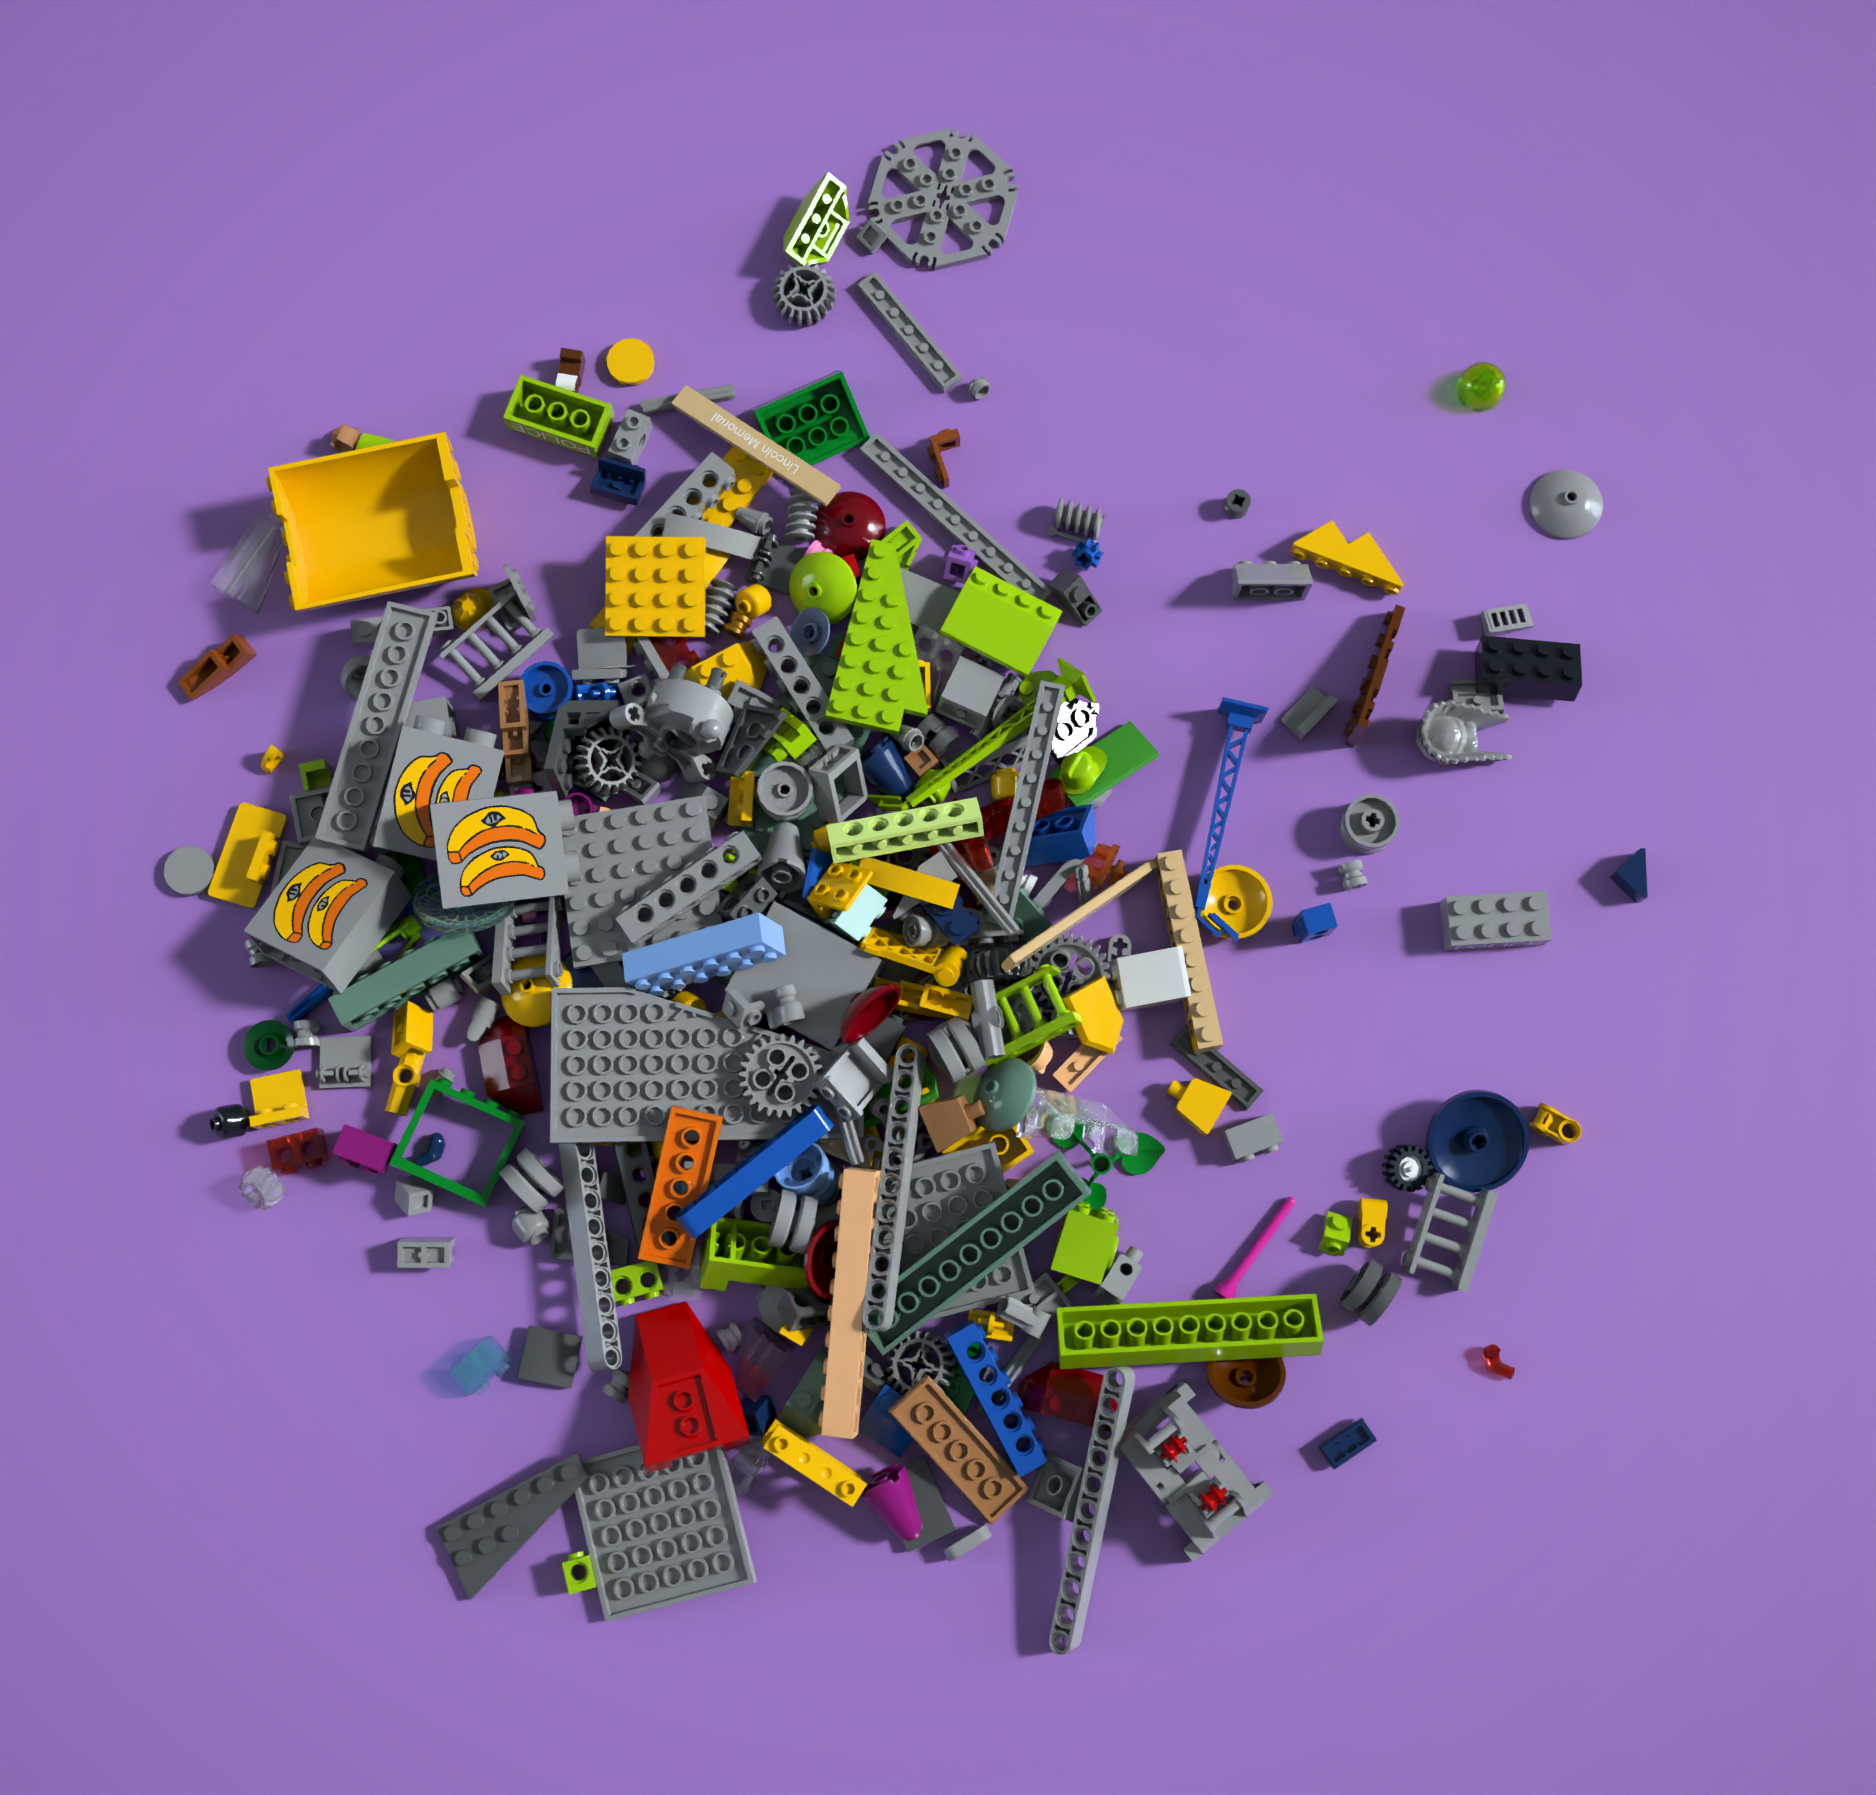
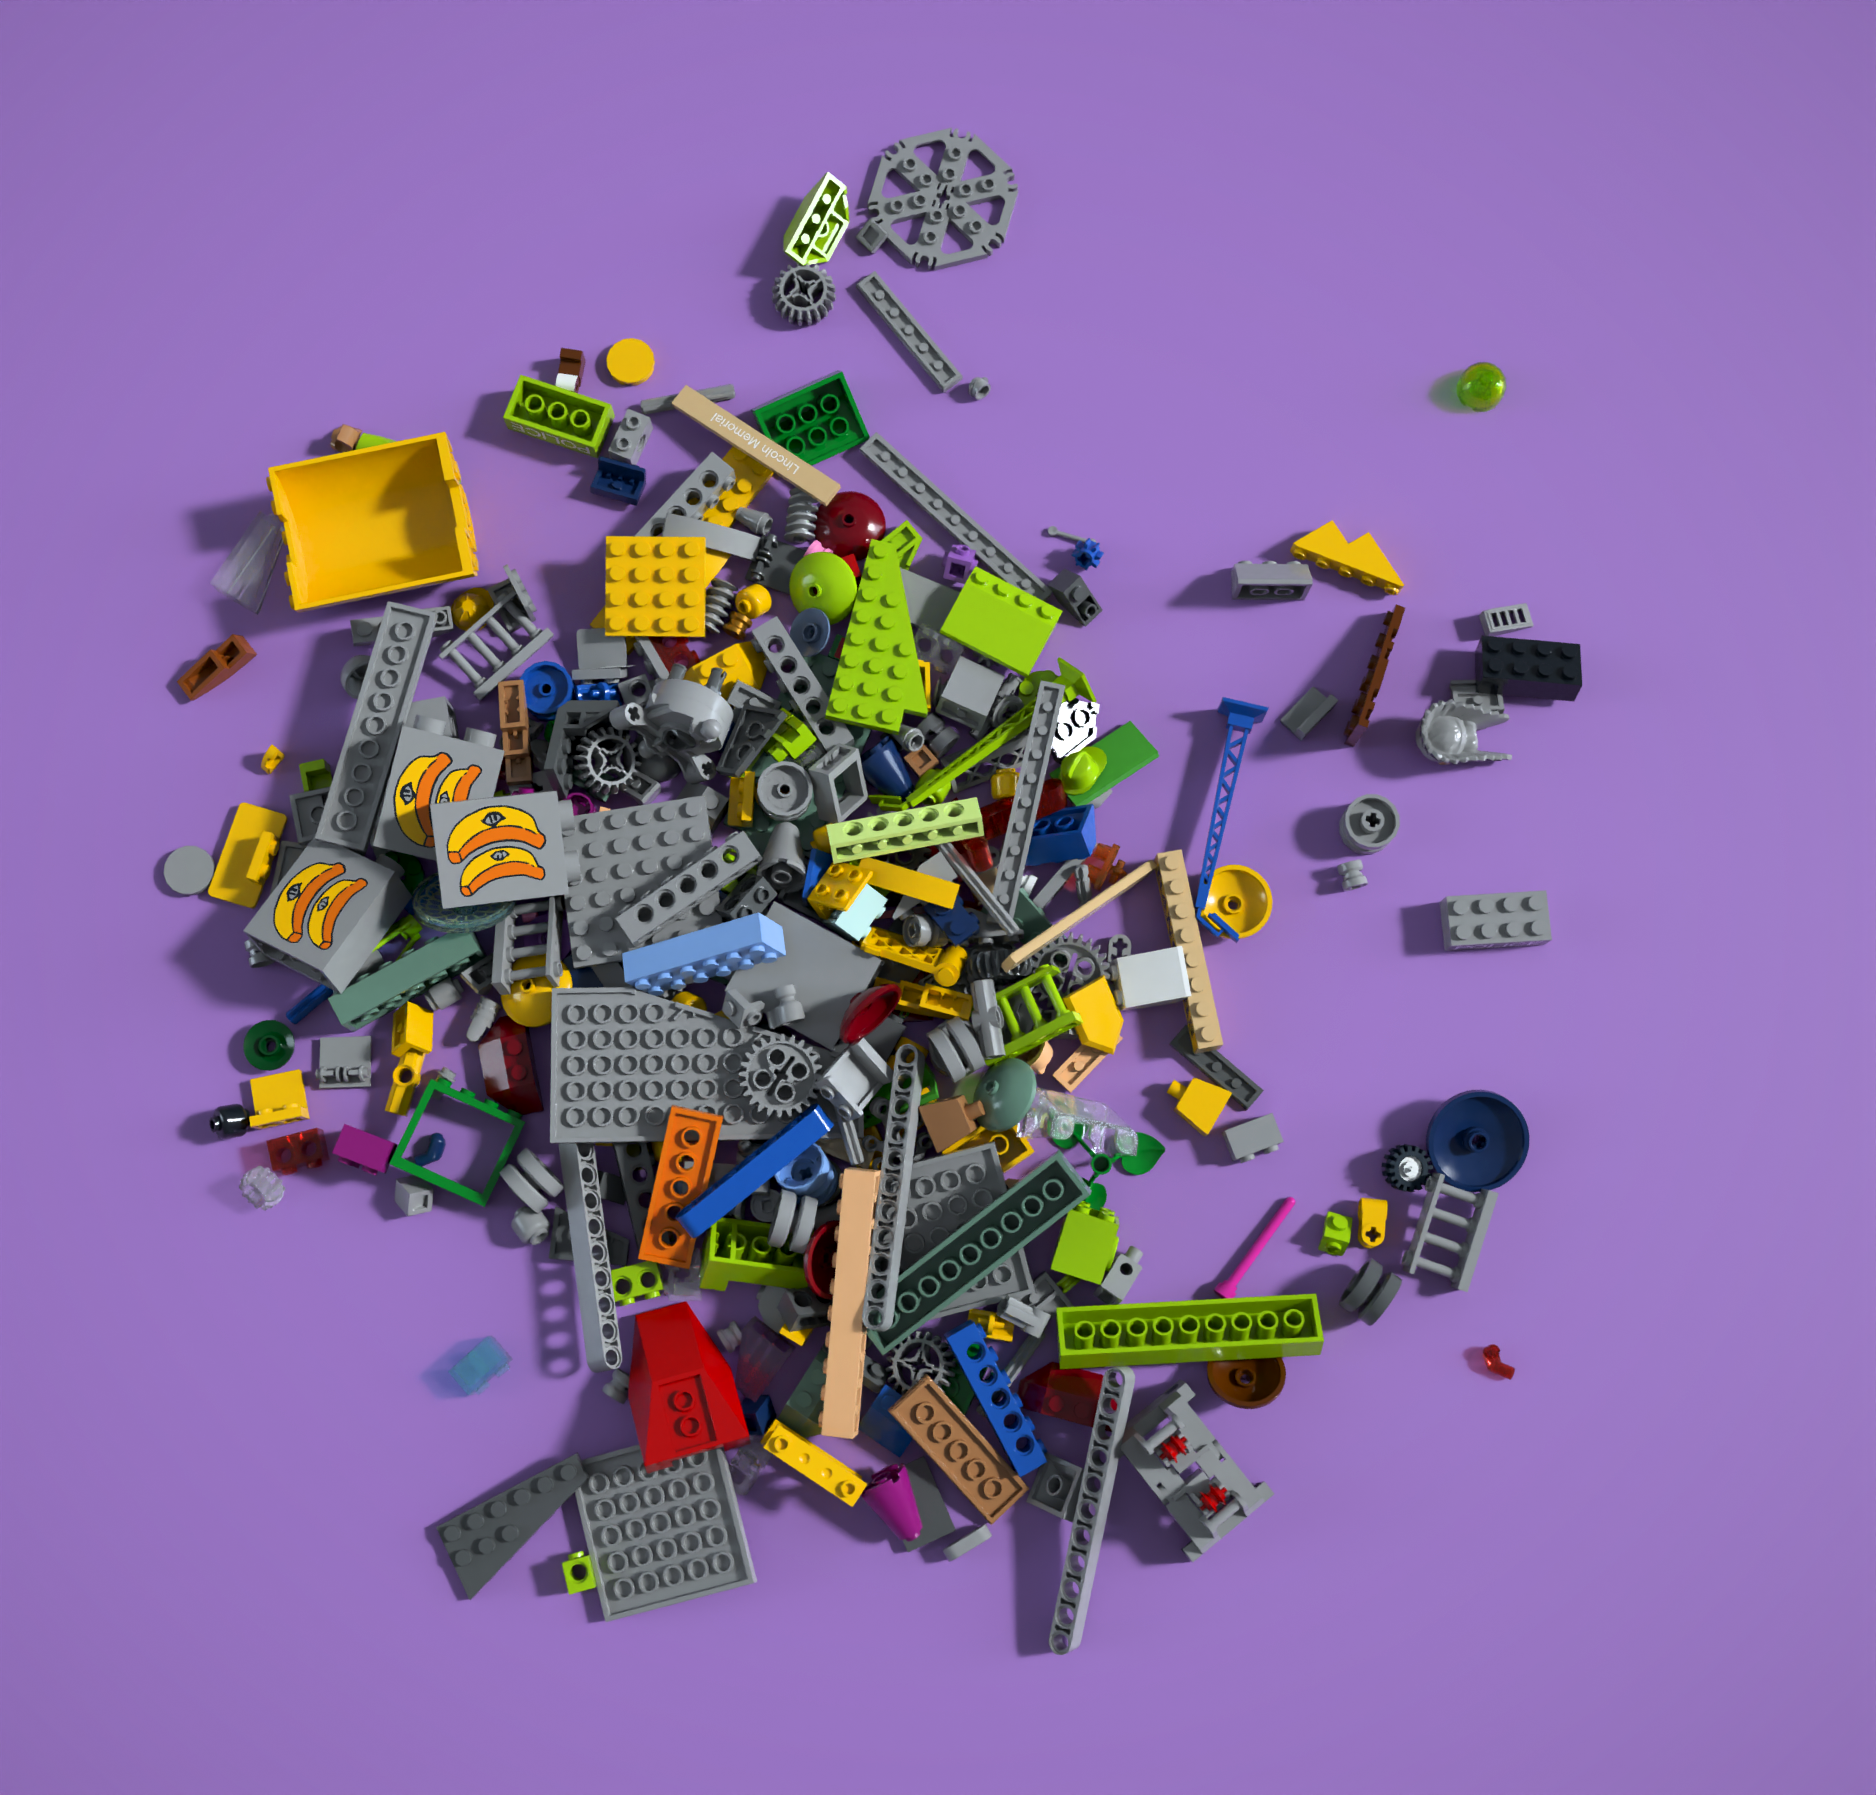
light grey wheel [294,1020,320,1049] -> none
light grey hinge [397,1237,455,1268] -> none
dark grey slope [517,1325,583,1389] -> none
dark orange bracket [927,428,960,488] -> none
light grey piece [1053,497,1106,539] -> none
dark grey wheel [1224,489,1251,519] -> none
blue brick [1292,903,1338,943] -> none
dark blue plate [1318,1418,1377,1470] -> none
yellow piece [1528,1103,1582,1145] -> none
light grey dish [1530,469,1603,539] -> none
dark blue slope [1609,848,1648,902] -> none

